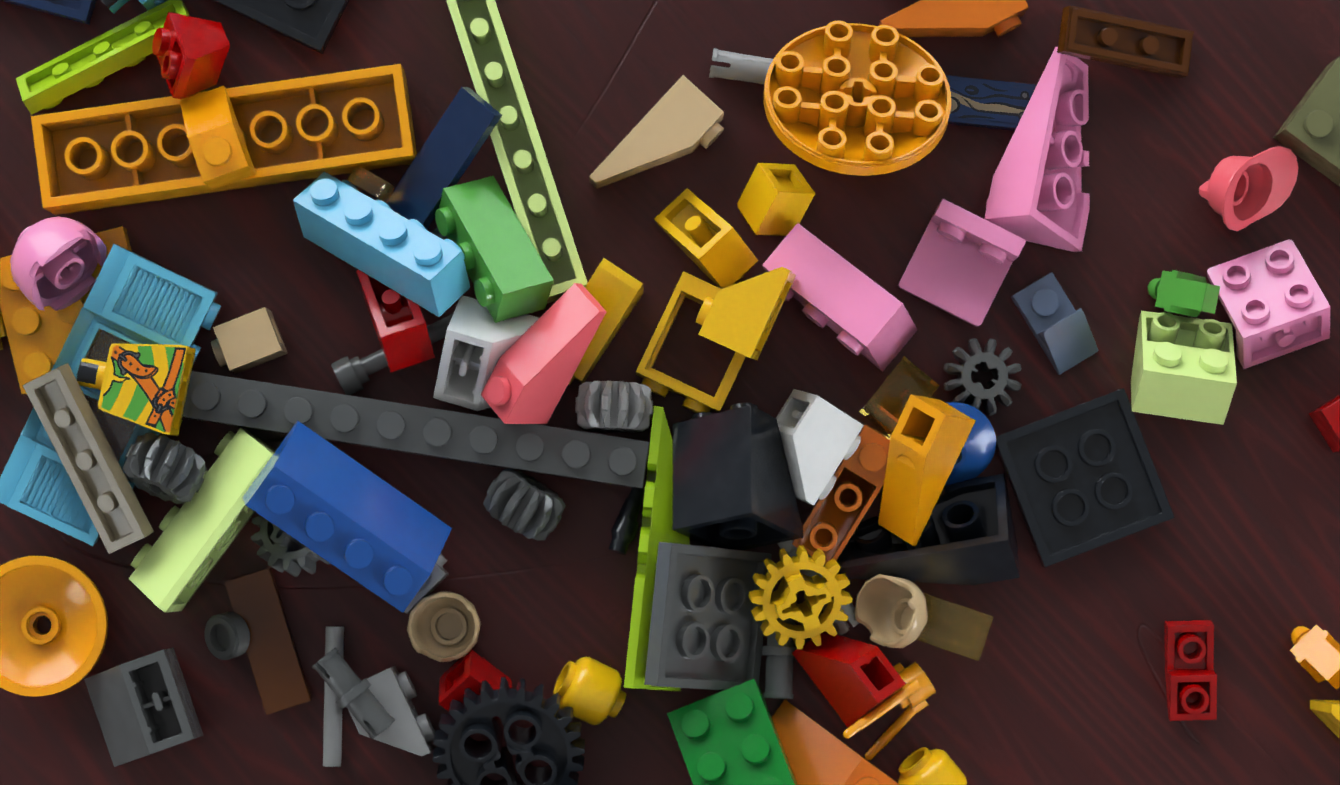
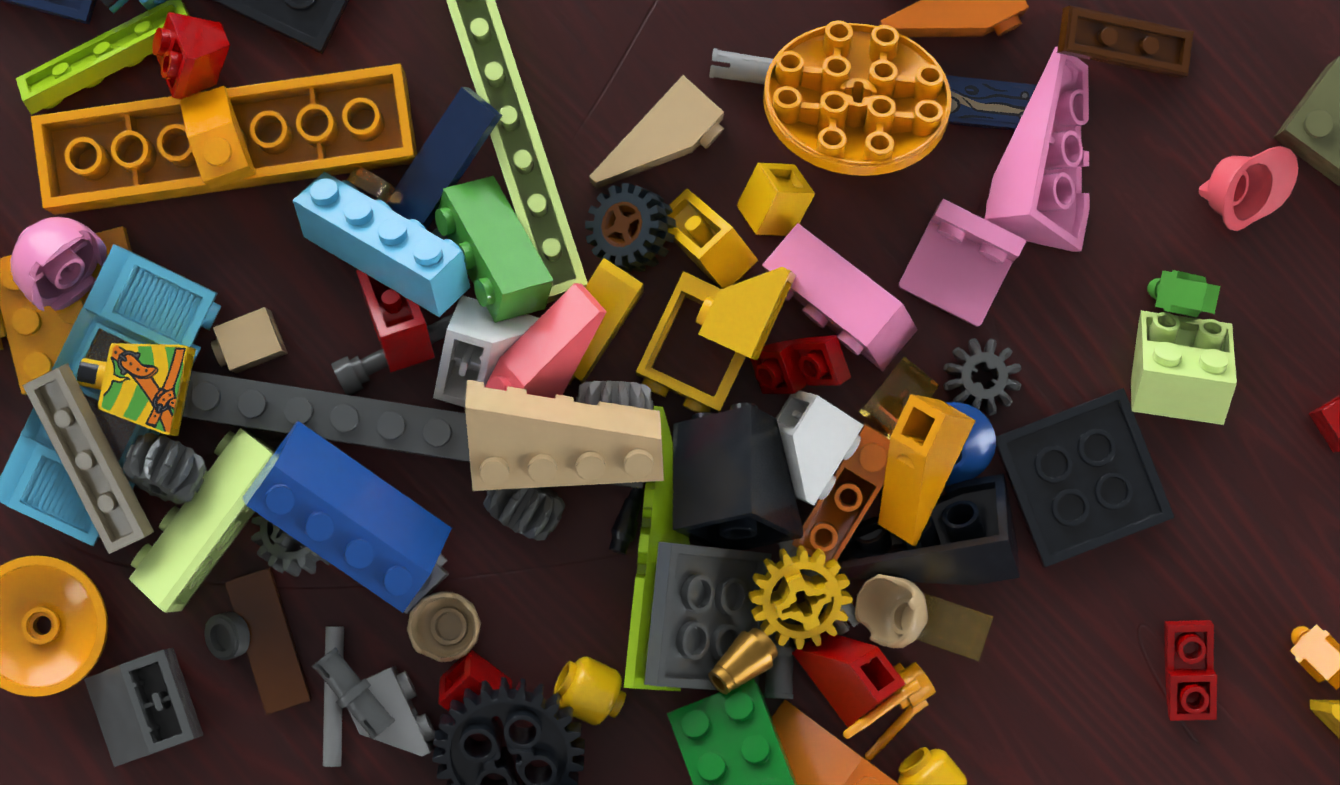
sand blue slope [1011,272,1099,375] -> none
bright pink bracket [1207,239,1331,369] -> none
none -> tan wedge [465,380,664,491]
none -> black wheel [585,183,676,272]
none -> pearl gold cone [708,628,778,694]
none -> red slope [750,335,851,394]

